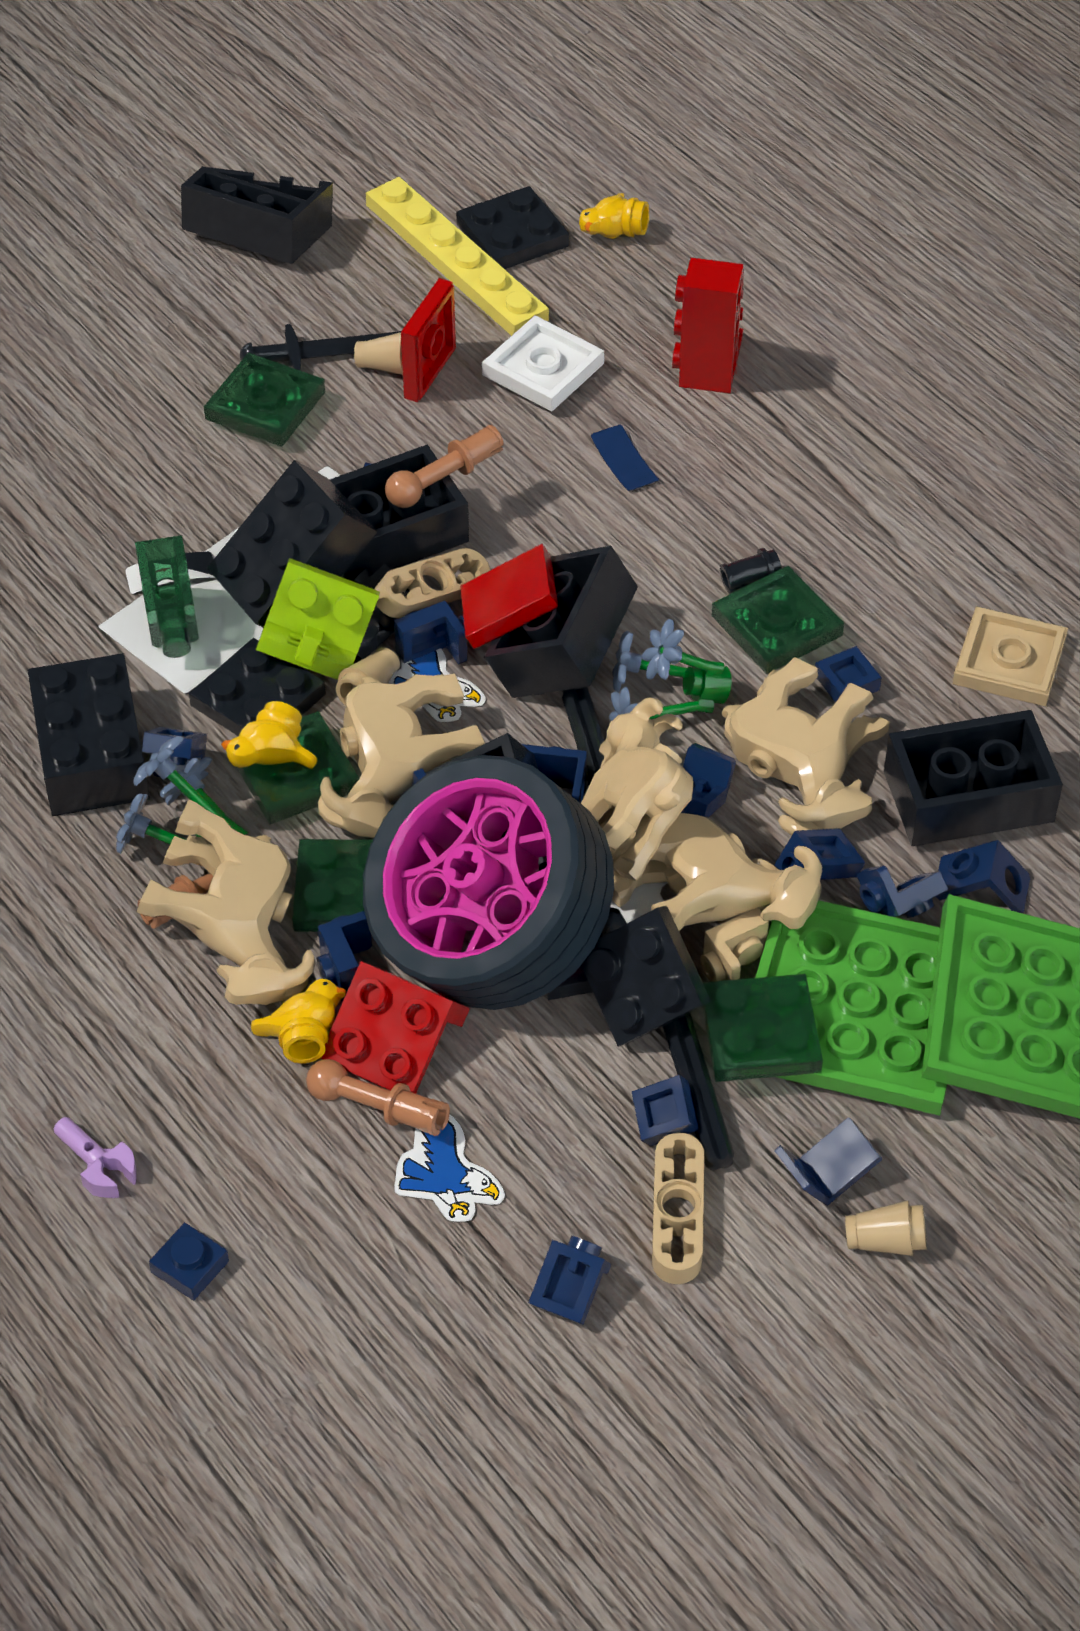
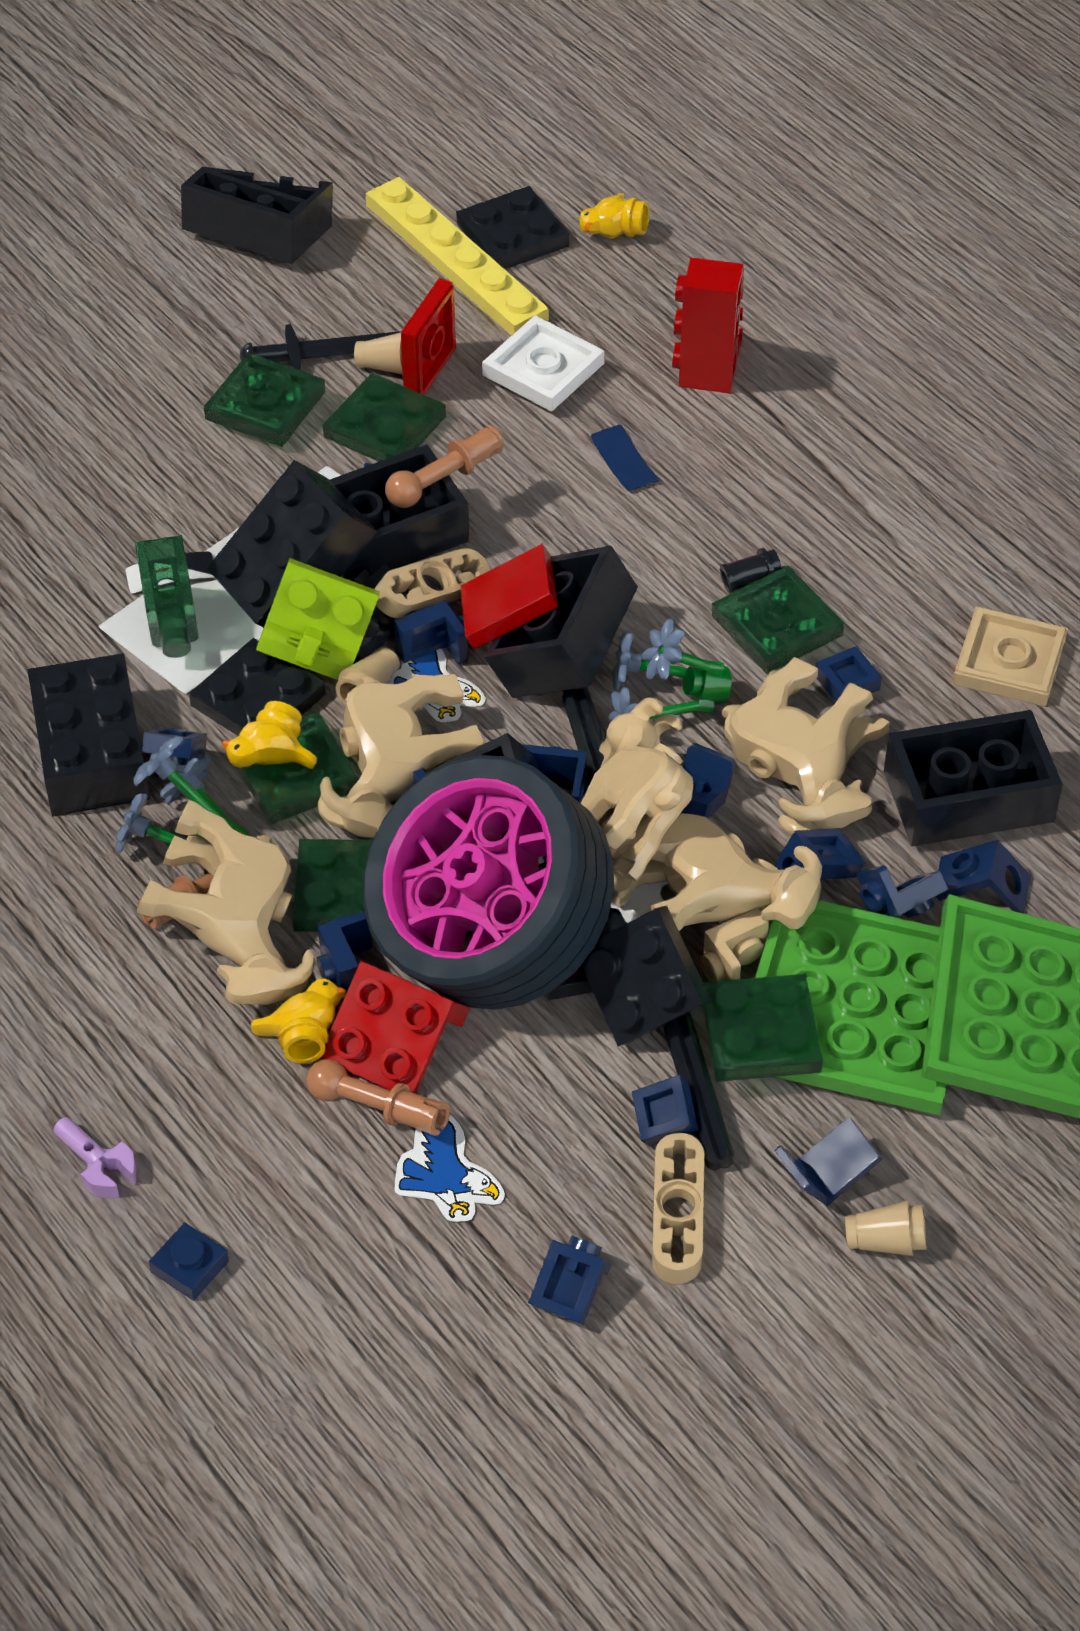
none -> clear green plate [322,373,446,462]

